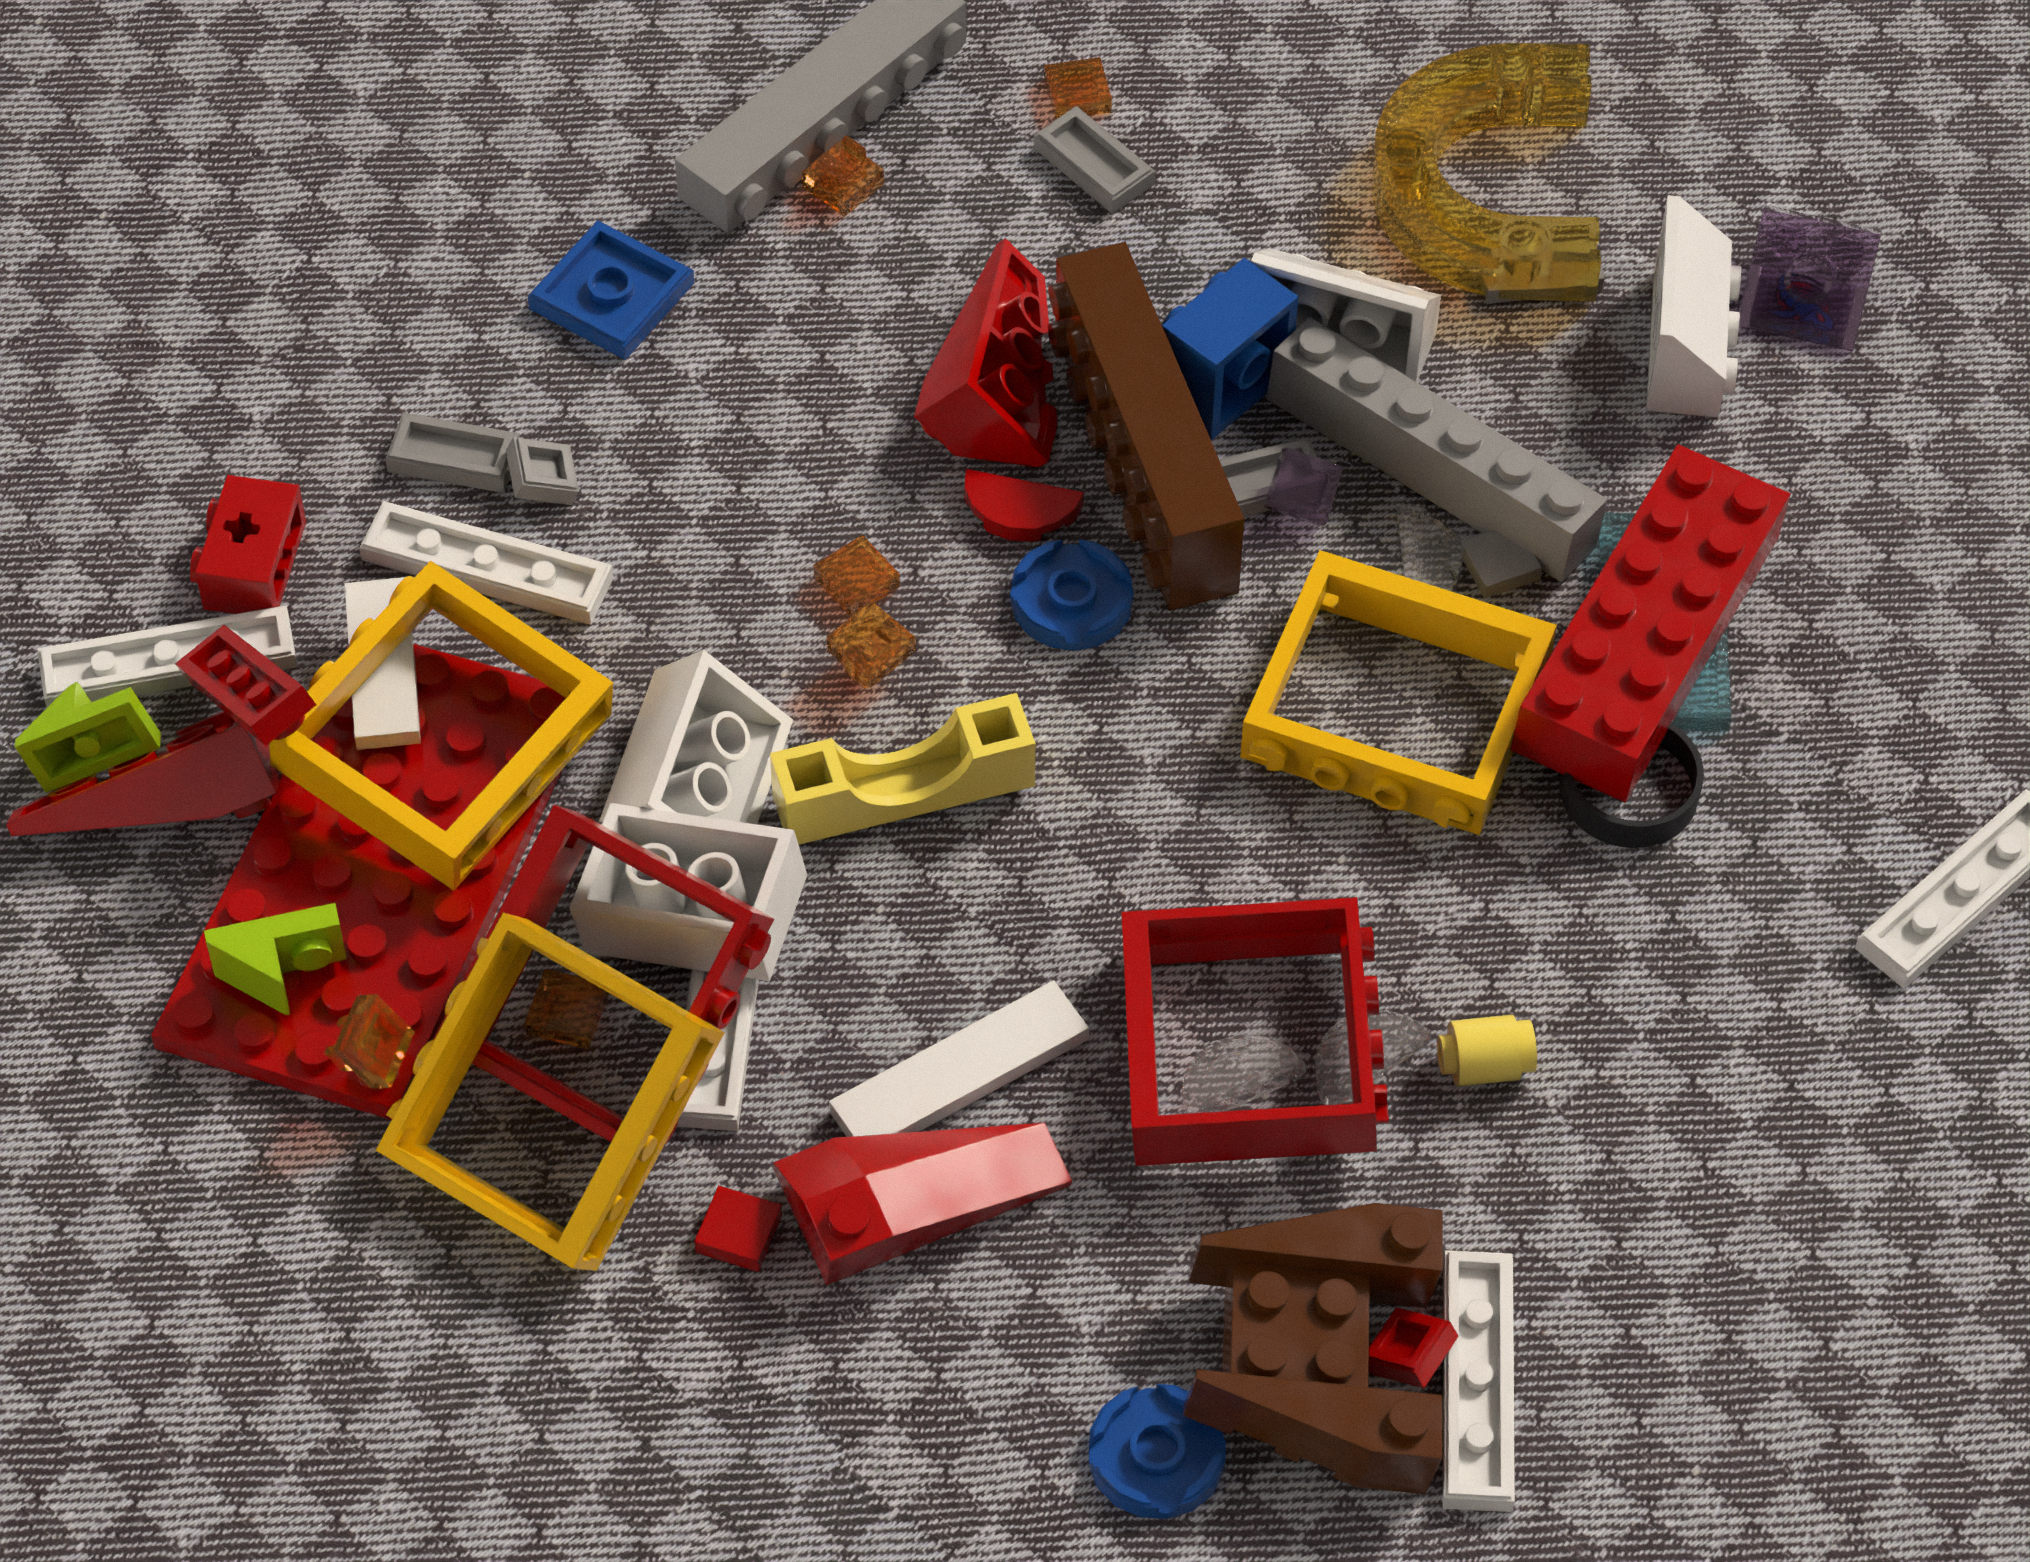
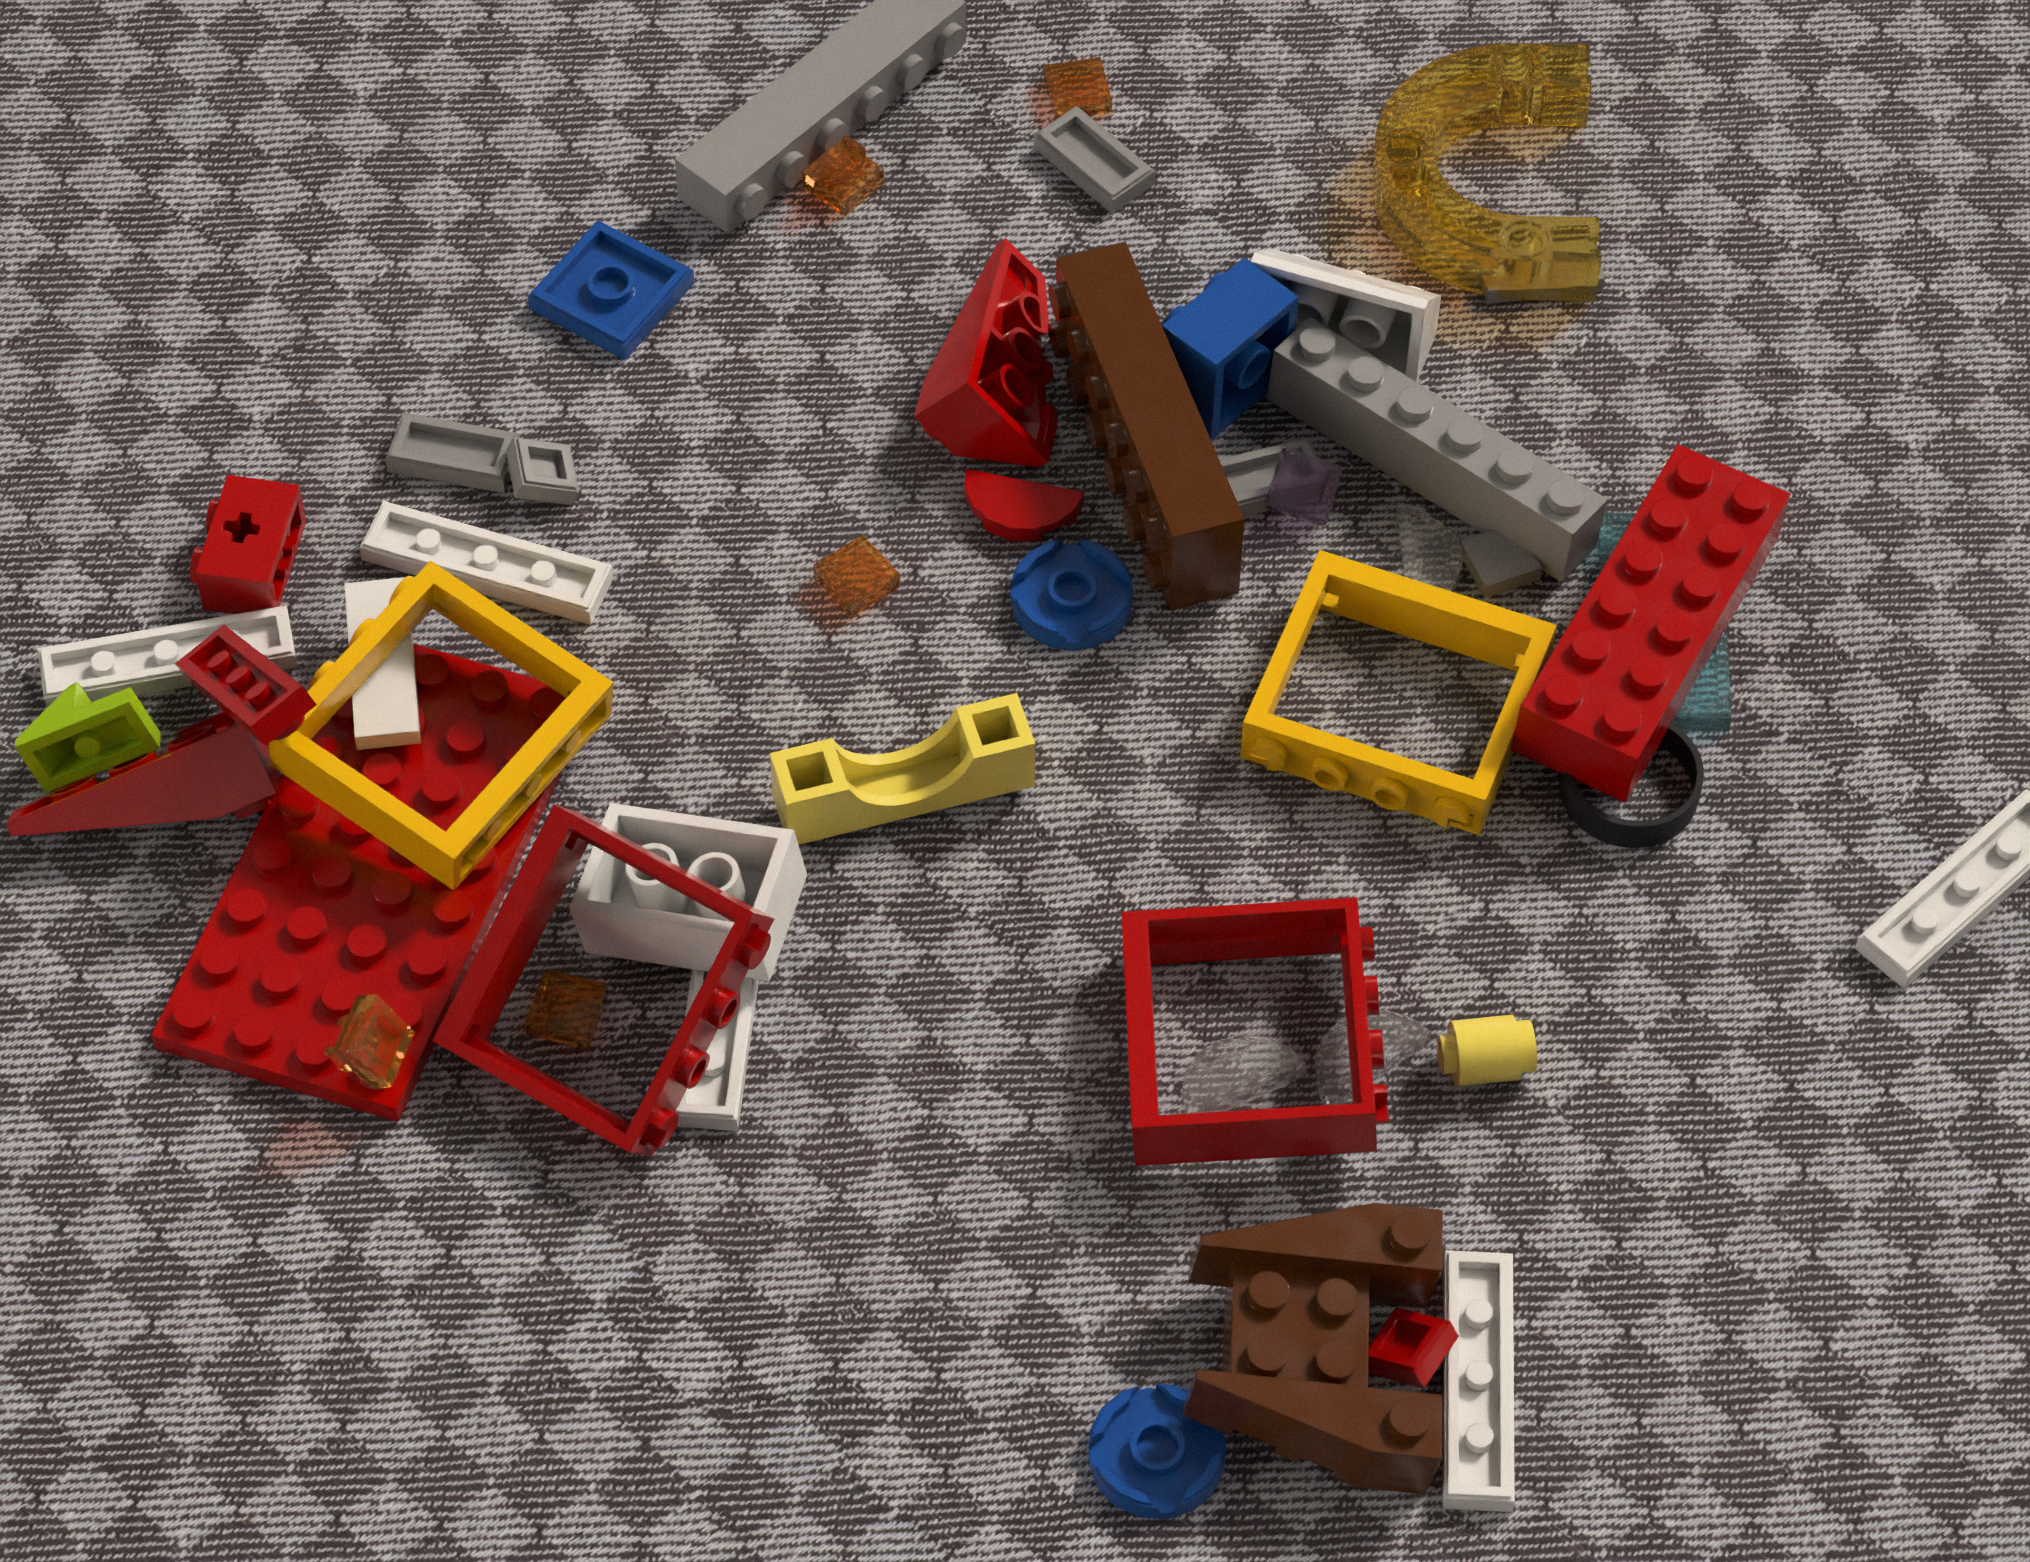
lime slope [204,903,347,1015] -> none
yellow window [375,912,725,1271] -> none
white slope [598,650,793,825] -> none
red tile [694,1185,782,1272] -> none
red wedge [772,1123,1072,1286] -> none
clear orange tile [827,601,916,689] -> none
white tile [829,980,1089,1137] -> none
white slope [1646,195,1742,417] -> none
clear purple slope [1739,205,1882,352] -> none

